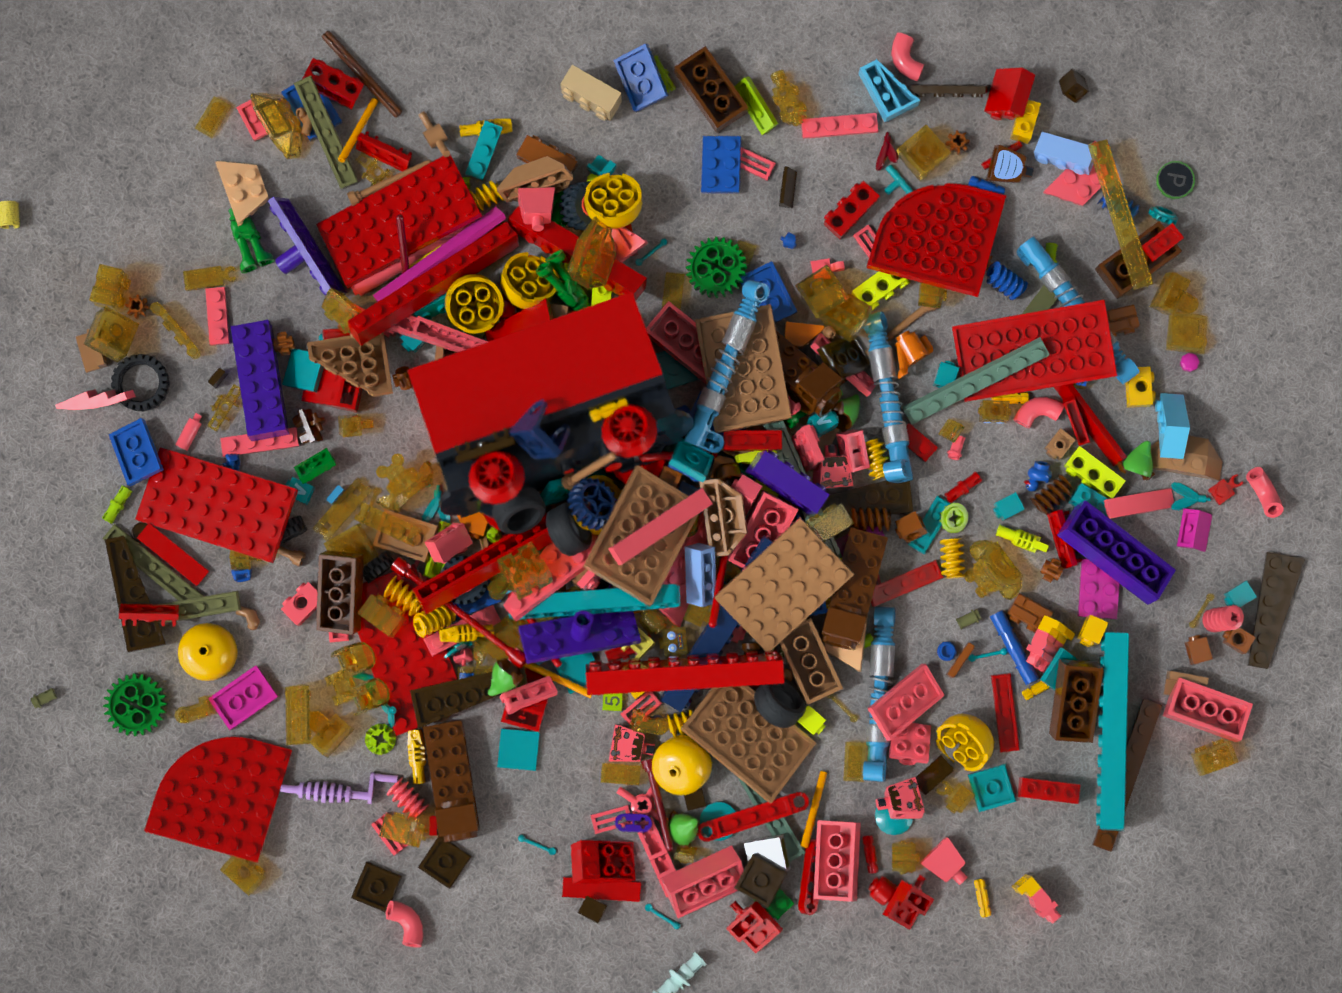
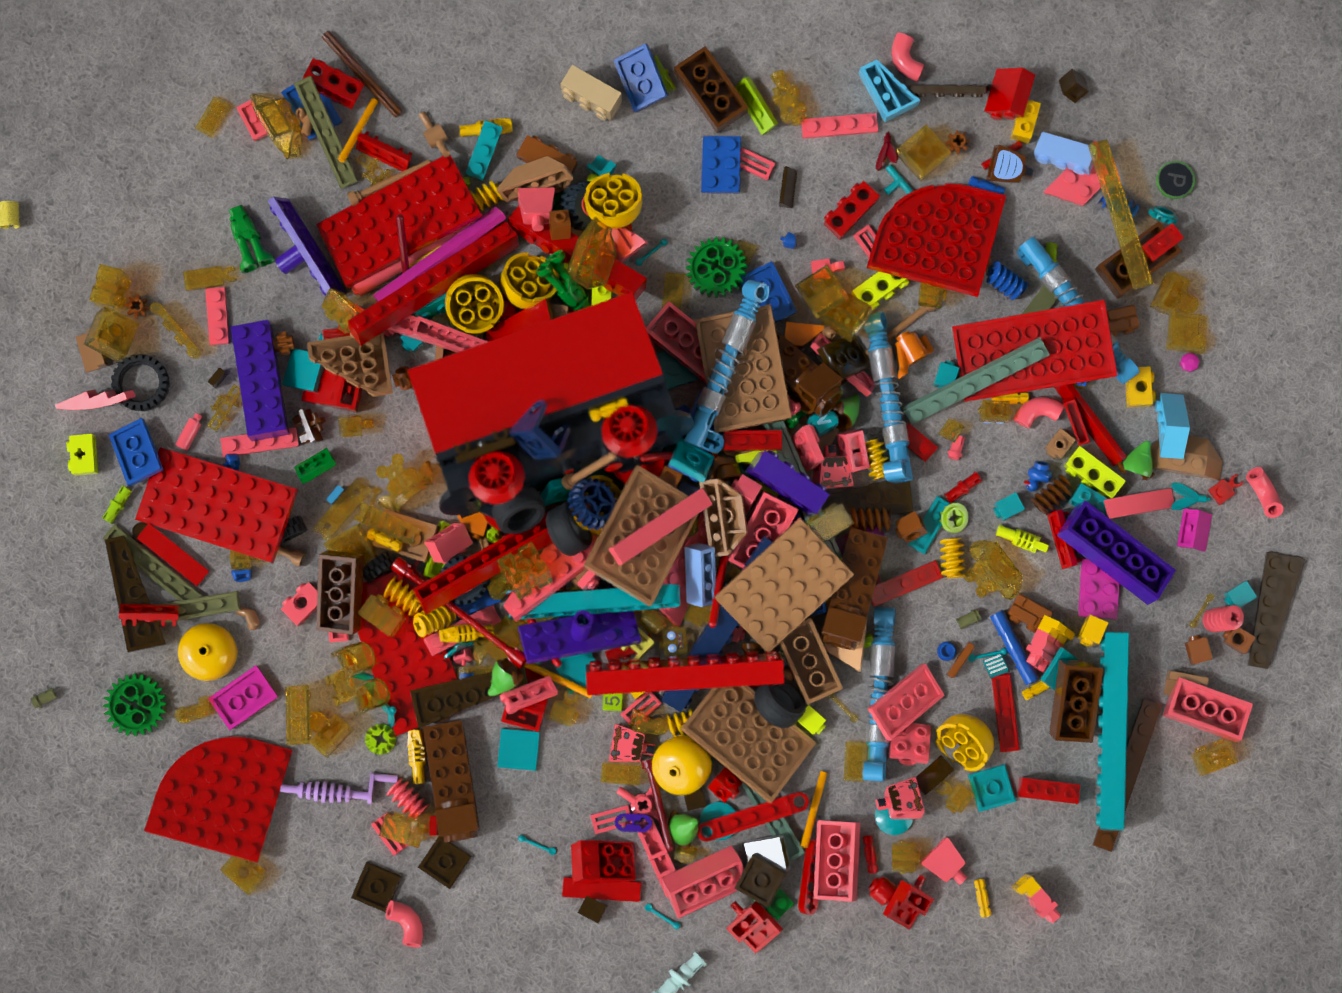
light nougat wing [215,161,269,226] -> none
teal brick [285,477,316,505] -> none
teal piece [422,485,451,524] -> none
dark orange gear [1040,558,1064,583] -> none
none -> neon yellow brick [66,434,98,476]
none -> yellow axle [367,528,403,552]
none -> clear yellow brick [548,690,580,727]
none -> dark orange brick [549,210,571,240]
none -> red brick [707,767,743,803]
none -> teal tile [983,653,1008,679]

